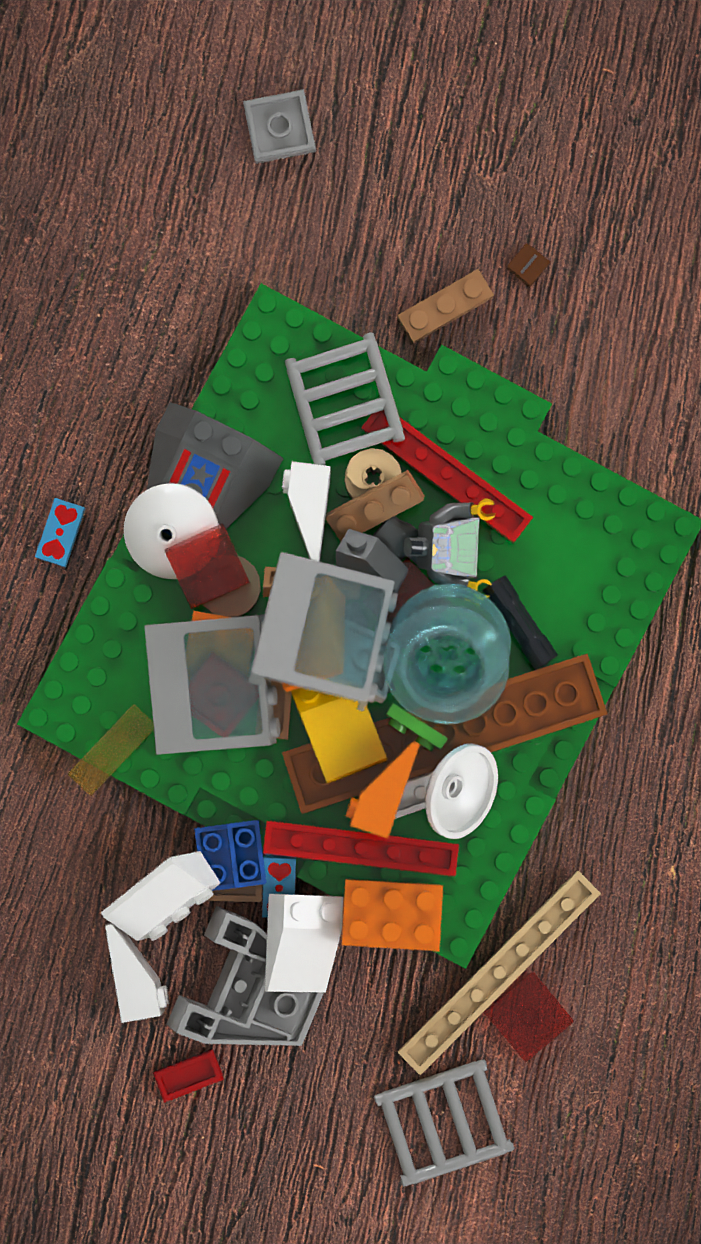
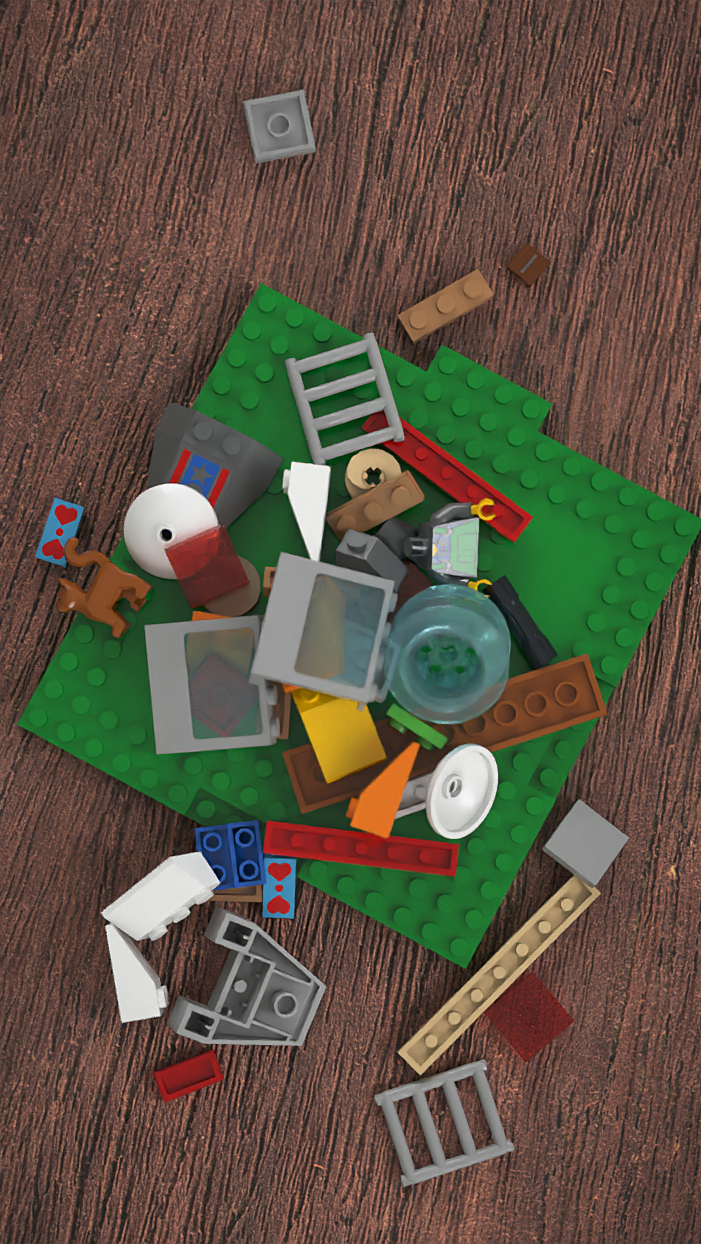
clear yellow tile [68,704,154,796] -> none
white slope [265,894,343,992] -> none
orange brick [342,879,443,951] -> none
none -> dark orange animal [57,537,153,639]
none -> light grey tile [542,799,629,888]

